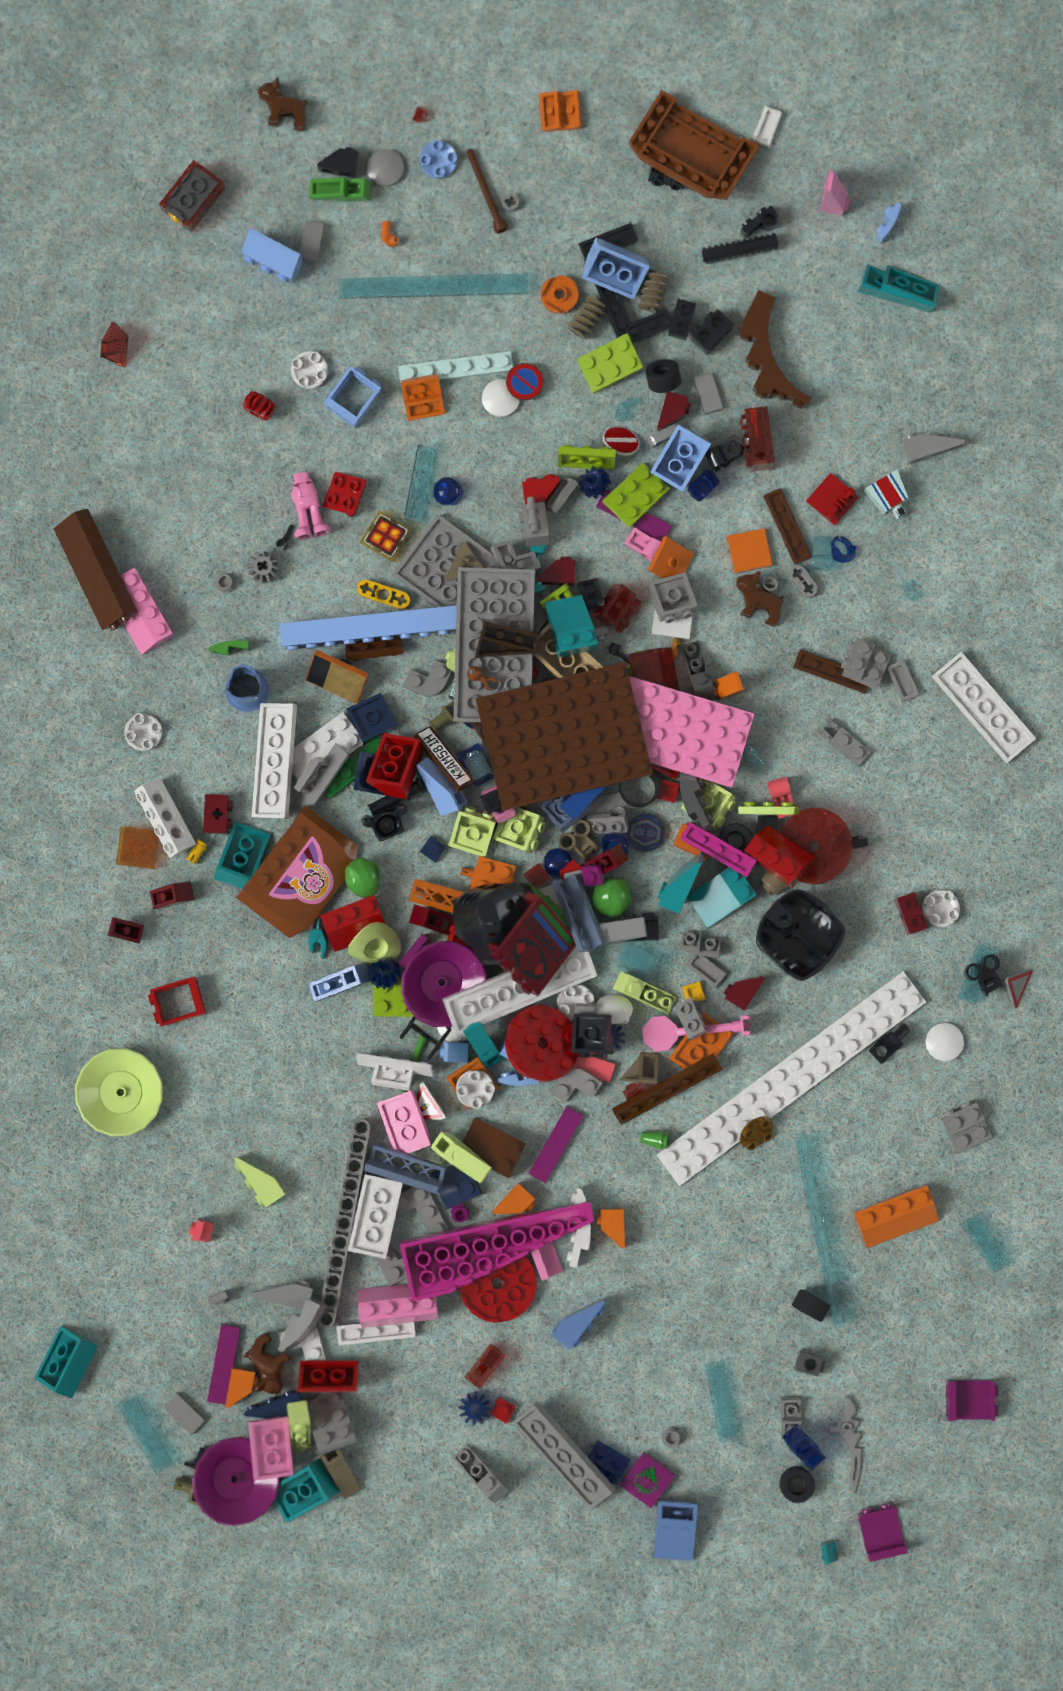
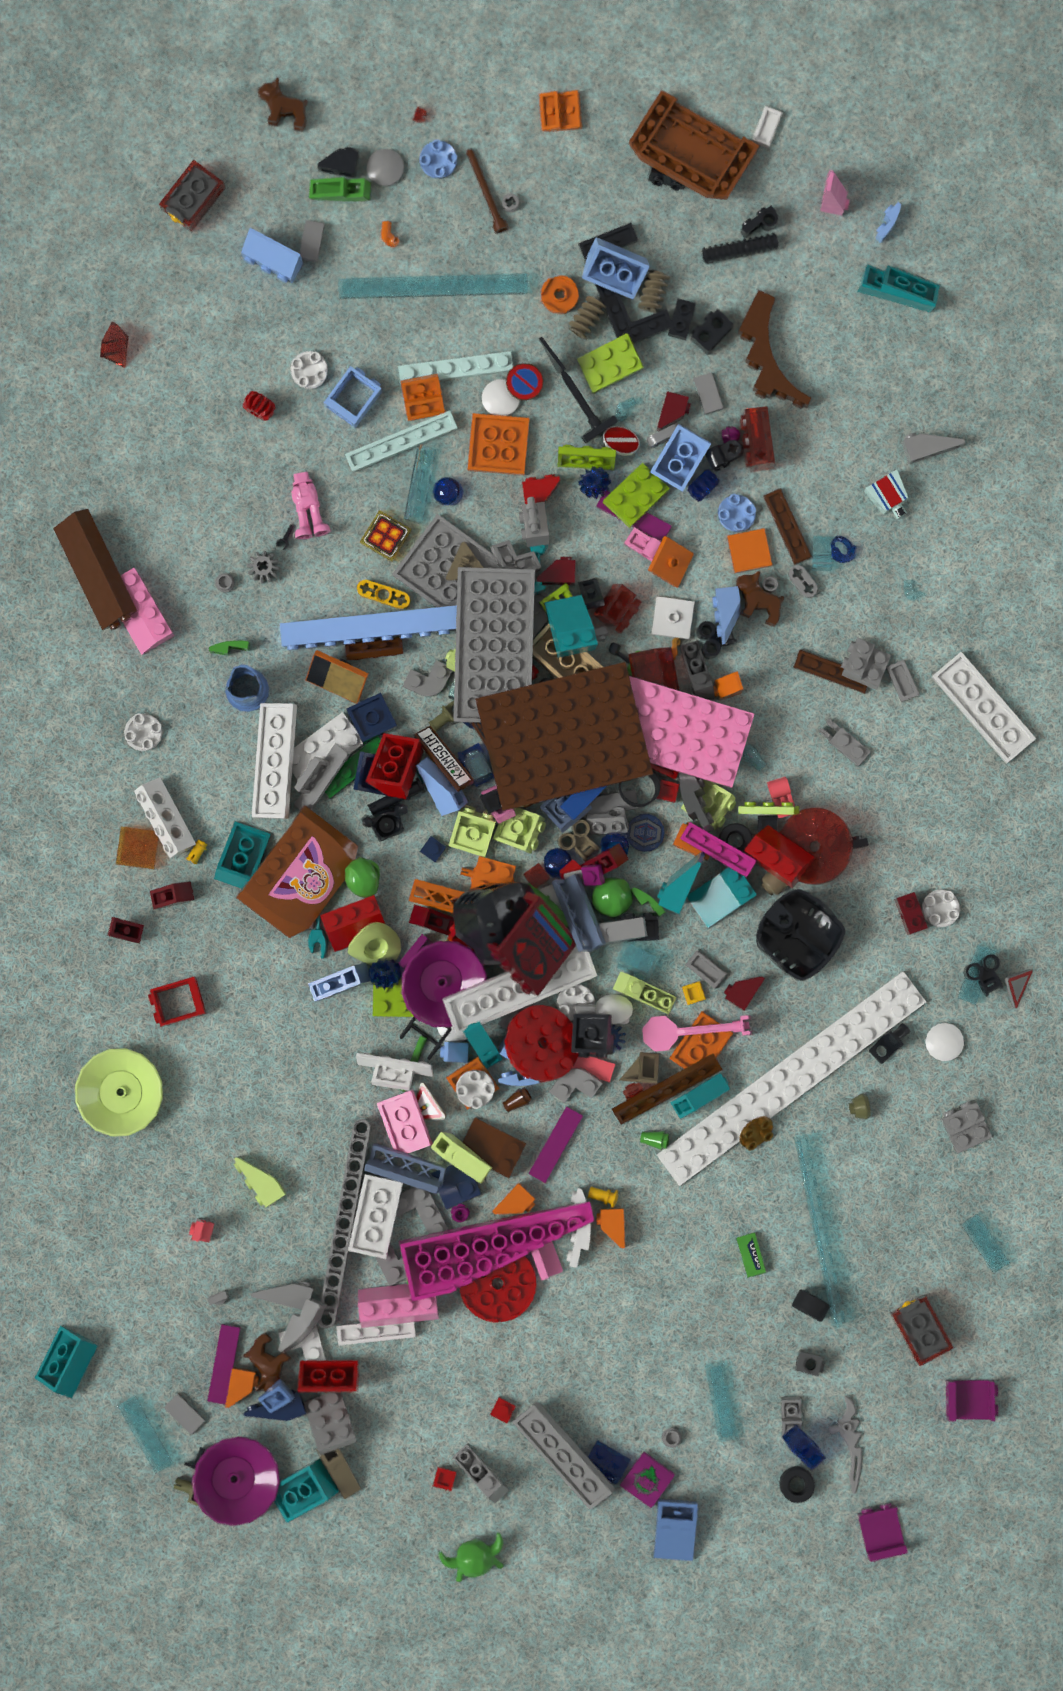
dark red brick [203,794,233,835] -> none
bright pink plate [248,1416,293,1481] -> none
yellowish green slope [287,1401,311,1451] -> none
red hinge [322,472,367,517] -> none
clear blue gear [458,1391,491,1425] -> none
clear red slope [464,1343,506,1389] -> none
dark orange arm [467,666,497,691] -> none
dark brown wedge [475,618,541,658] -> none
light grey tile [545,477,579,514] -> none
medium blue slope [551,1298,606,1349] -> none
black tyre [645,359,681,393] -> none
light grey plate [649,572,698,623] -> none
light grey plate [674,997,708,1041] -> none
light grey slope [680,932,722,958] -> none
red hinge [806,473,859,526] -> none
teal slope [821,1541,838,1565] -> none
orange slope [853,1185,939,1248] -> none
none -> medium blue slope [258,1379,294,1414]
none -> light aqua plate [345,411,457,473]
none -> red plate [433,1466,457,1491]
none -> bright green piece [439,1532,504,1582]
none -> orange plate [467,413,529,476]
none -> reddish brown cone [503,1087,532,1112]
none -> black piece [539,337,618,443]
none -> yellow pin [588,1186,618,1208]
none -> bright green slope [631,887,665,917]
none -> teal slope [670,1073,730,1119]
none -> black piece [696,621,737,659]
none -> light blue slope [712,586,741,645]
none -> light blue dish [718,494,756,532]
none -> magenta plate [721,426,740,443]
none -> bright green slope [736,1233,766,1278]
none -> olive cone [849,1093,871,1120]
none -> dark grey piece [890,1295,954,1367]

